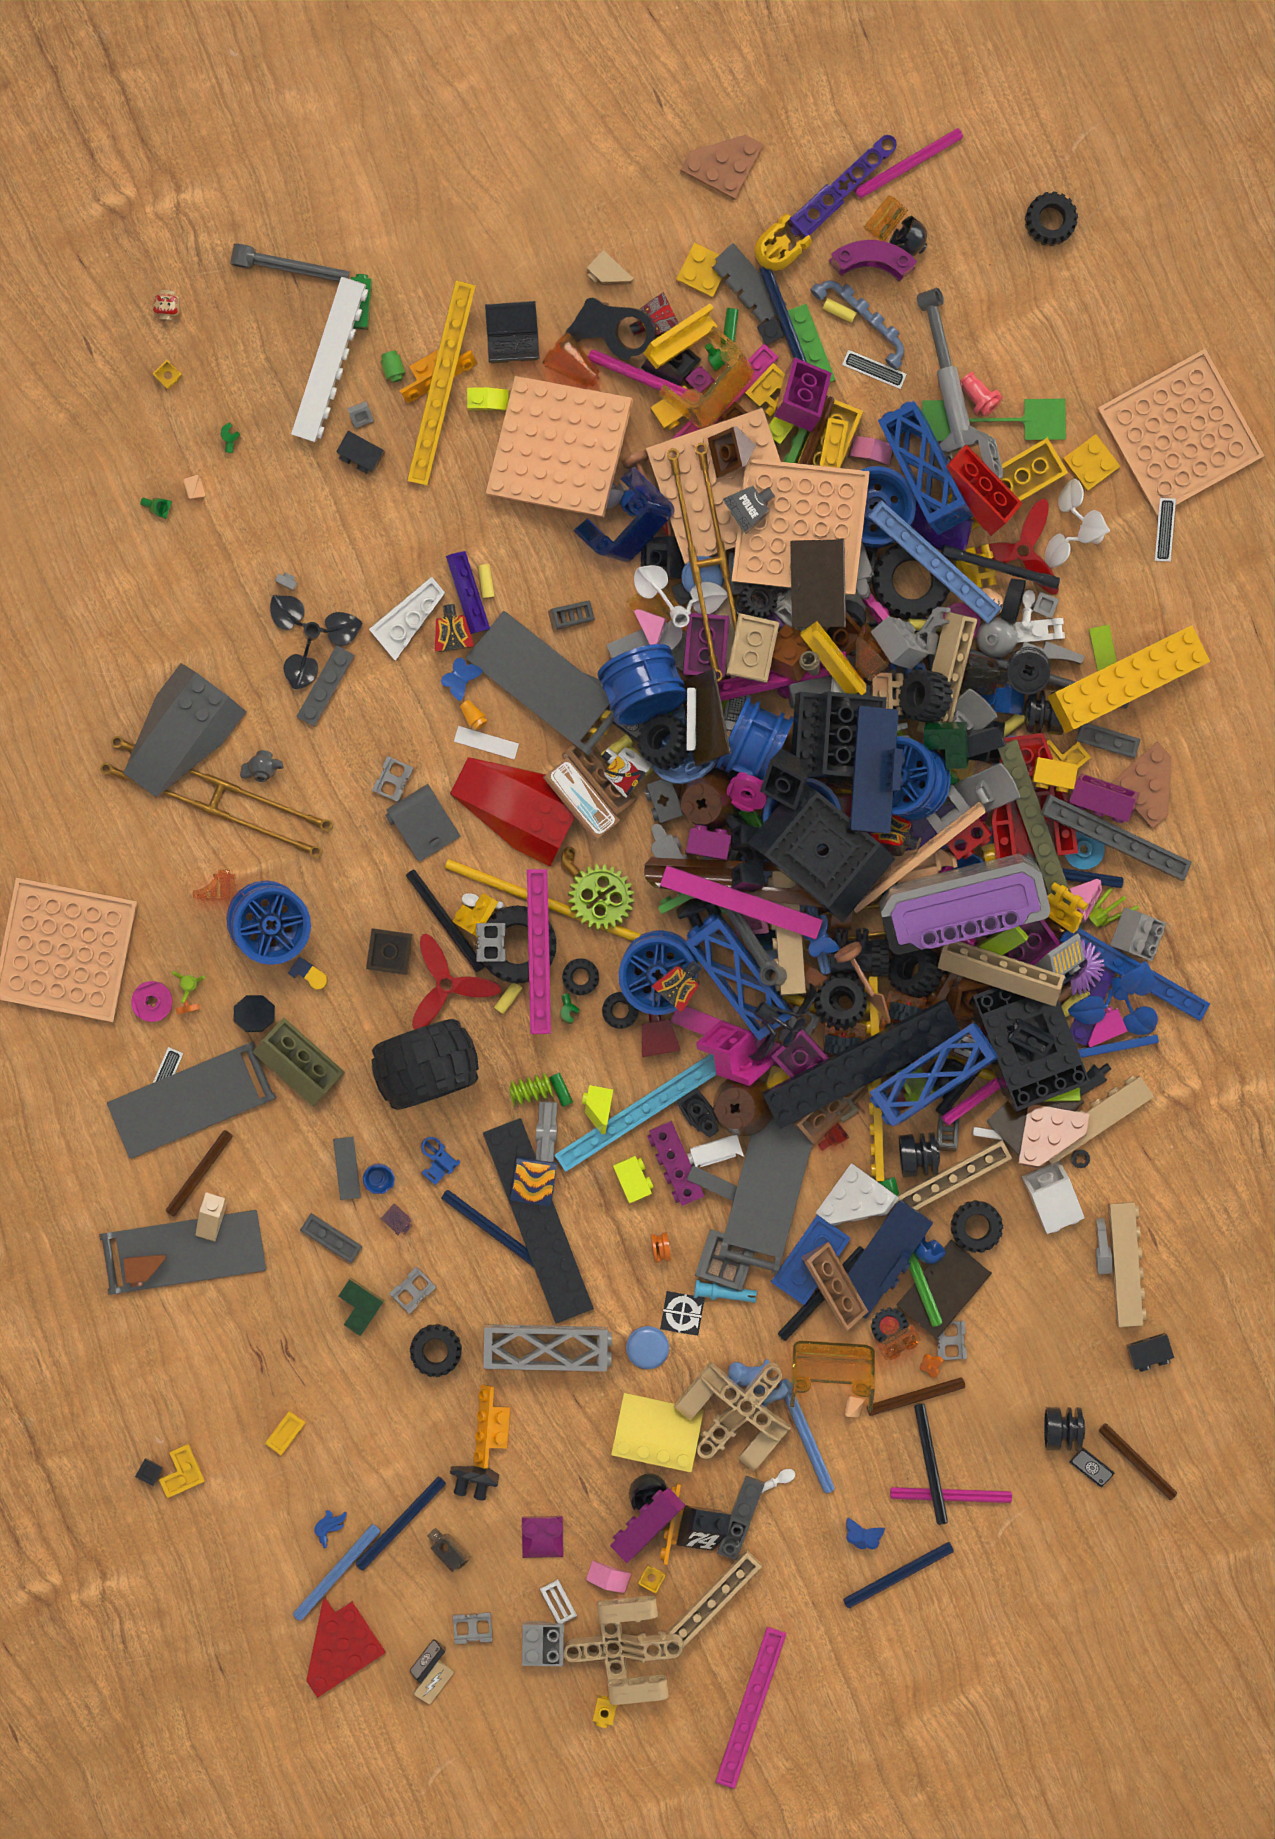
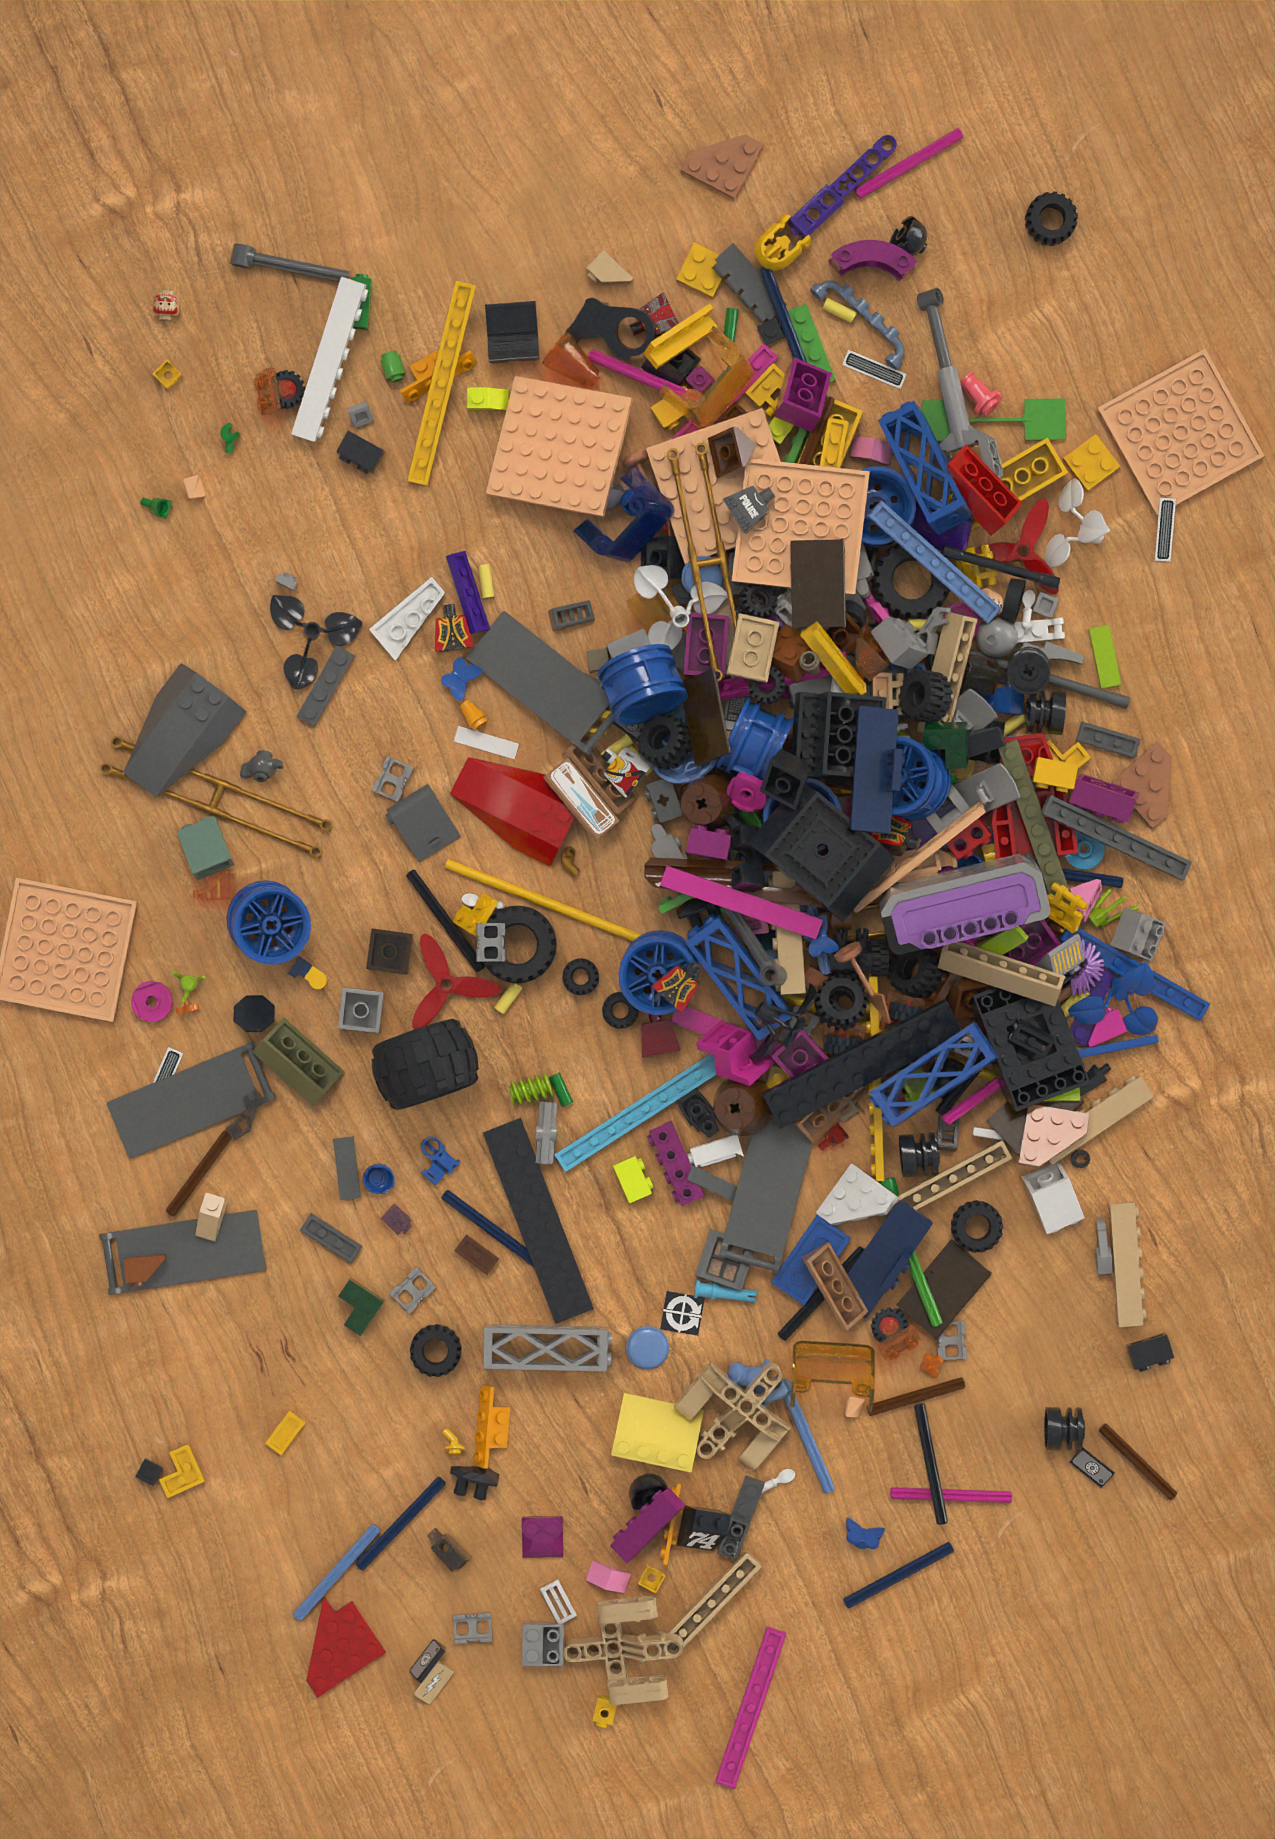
blue piece [314,1510,347,1548] -> none
slope [510,1157,557,1206] -> none
dark pink tile [527,869,551,1034] -> none
green piece [560,993,580,1024] -> none
lime gear [568,864,634,931] -> none
neon yellow slope [582,1085,613,1134] -> none
bright pink slope [634,609,667,645] -> none
orange wheel [651,1232,671,1263] -> none
white tile [687,688,696,750] -> none
green piece [705,343,730,372] -> none
clear yellow slope [864,196,908,241] -> none
blue hair [914,1236,946,1265] -> none
yellow brick [1047,625,1210,733] -> none
none -> sand green brick [177,816,235,880]
none -> clear smoke piece [225,1089,262,1141]
none -> clear orange plate [254,368,305,415]
none -> light grey brick [338,987,385,1033]
none -> yellow plate [442,1428,465,1456]
none -> reddish brown plate [454,1234,499,1275]
none -> dark tan tile [587,648,609,672]
none -> black tyre [747,666,786,704]

